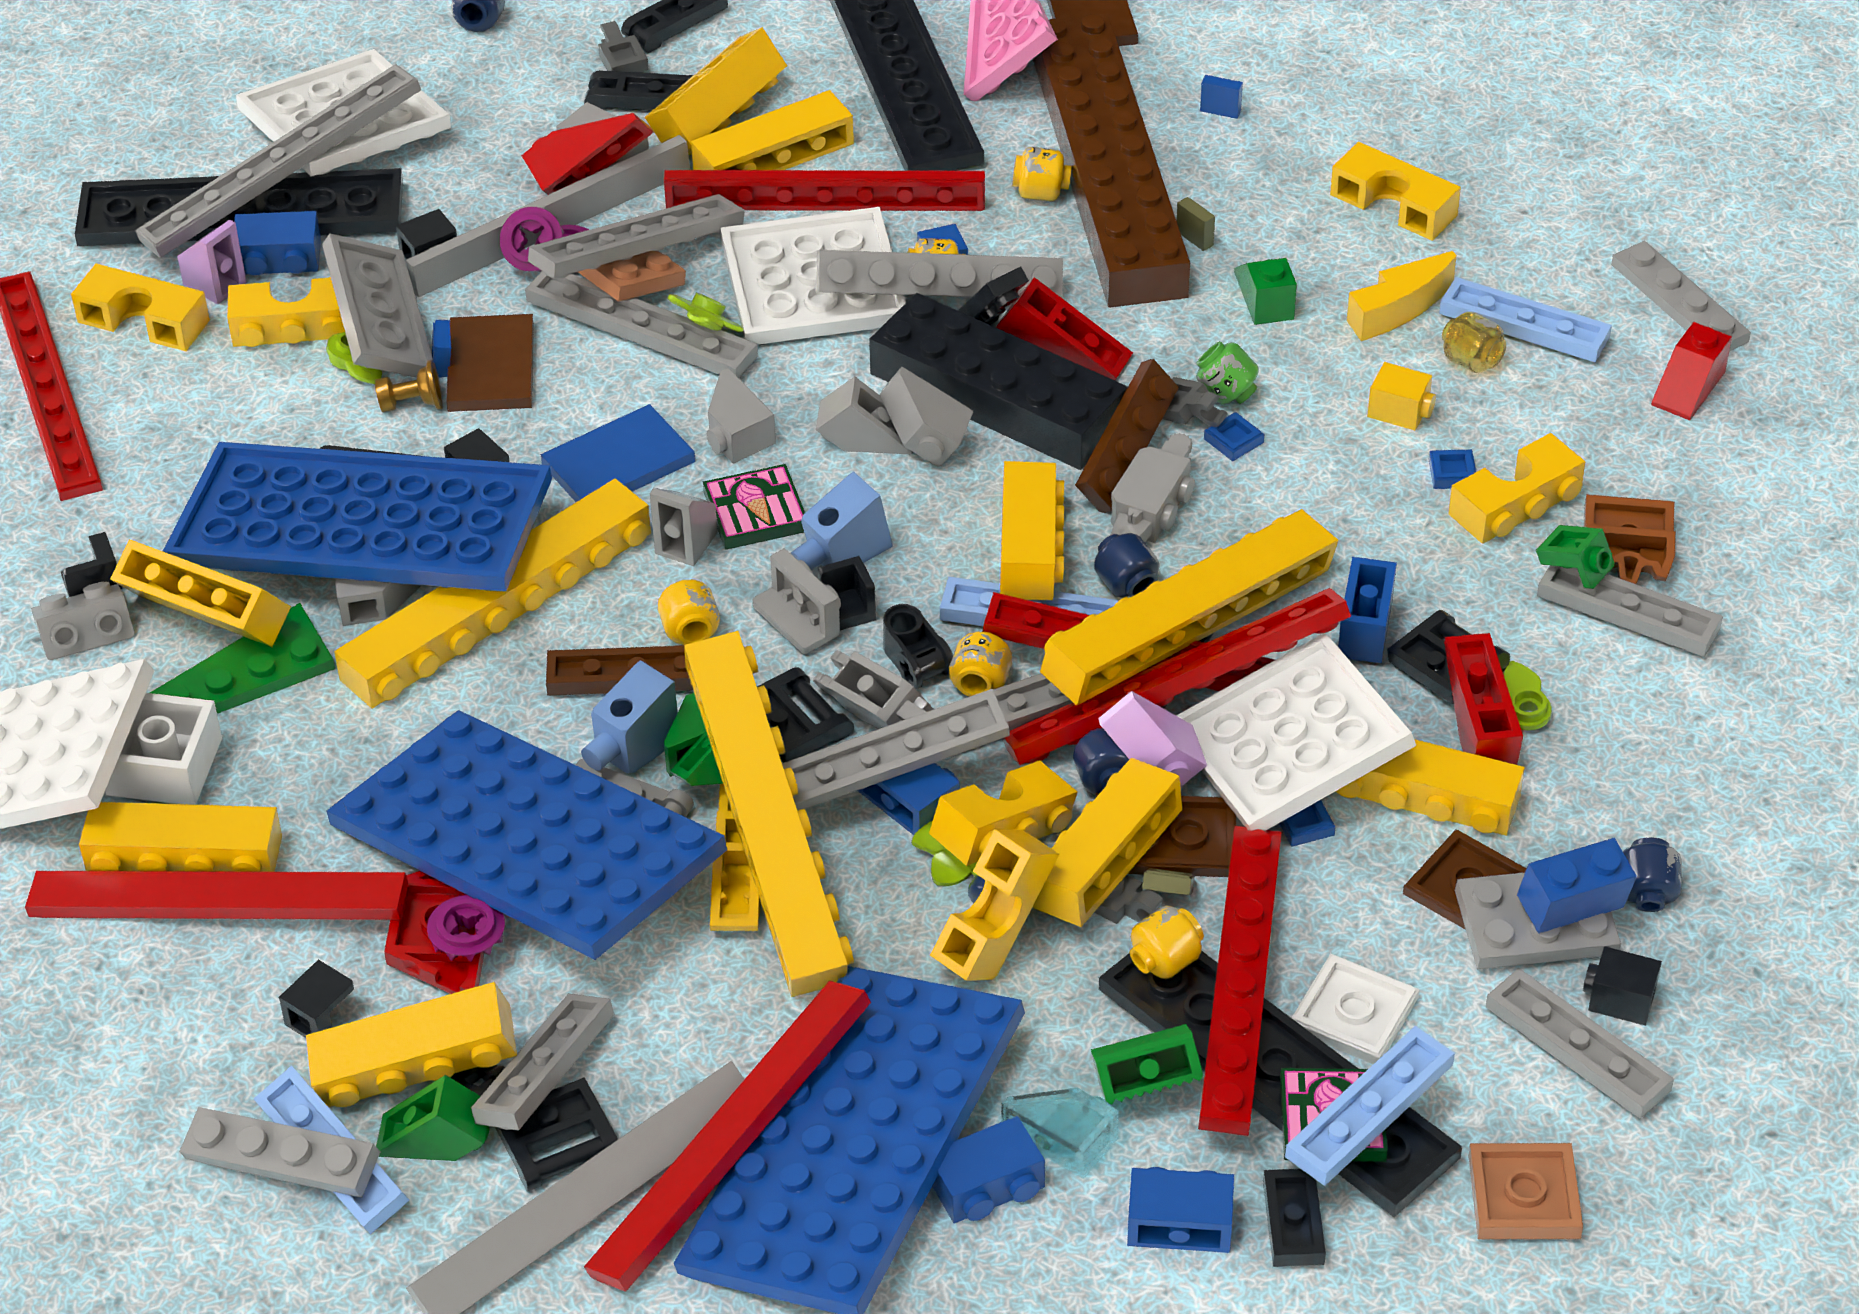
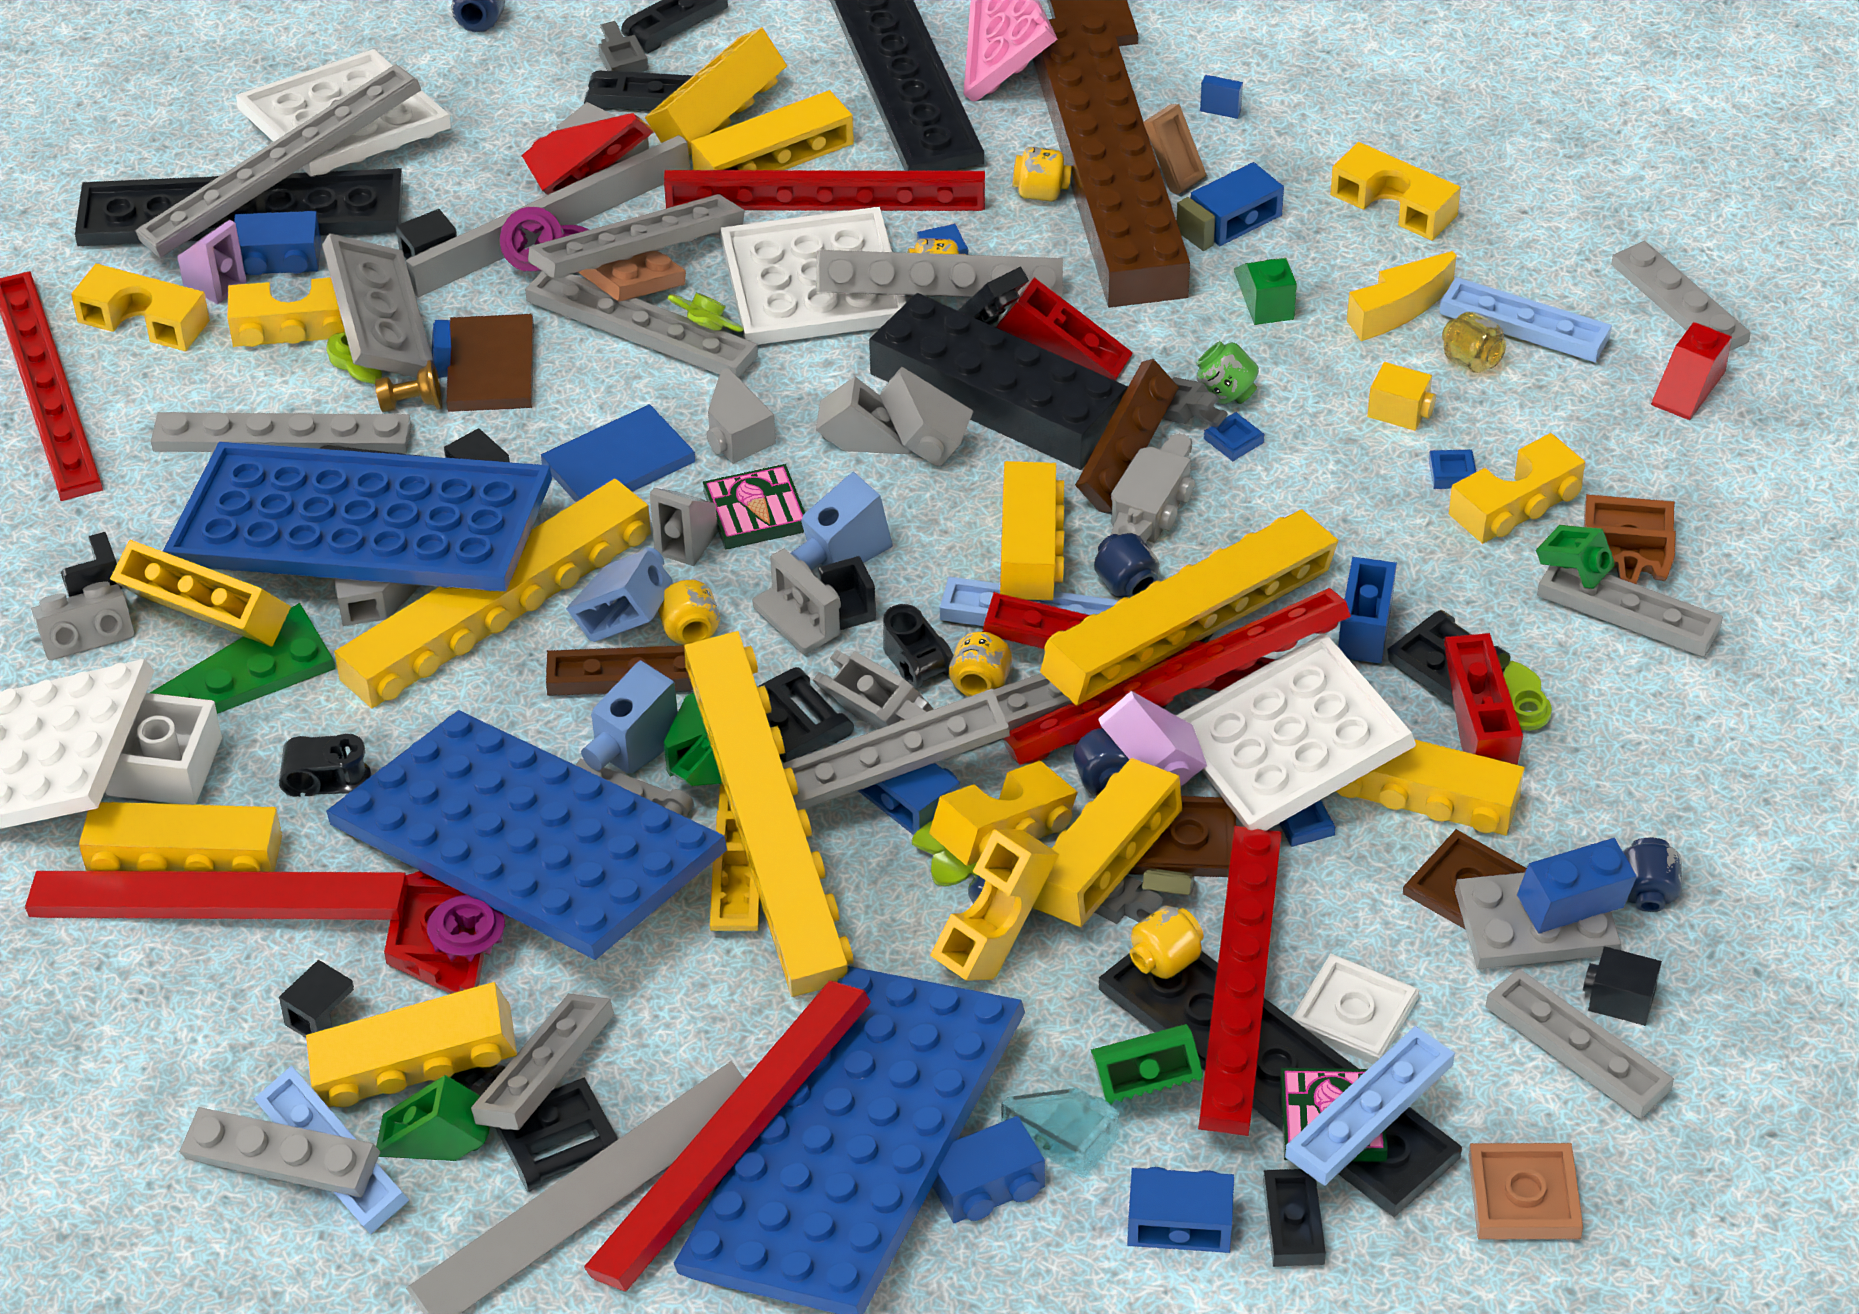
none -> light grey plate [151,412,412,454]
none -> black piece [279,733,372,797]
none -> medium blue torso [566,547,673,642]
none -> medium nougat tile [1143,104,1207,194]
none -> blue brick [1190,162,1284,247]

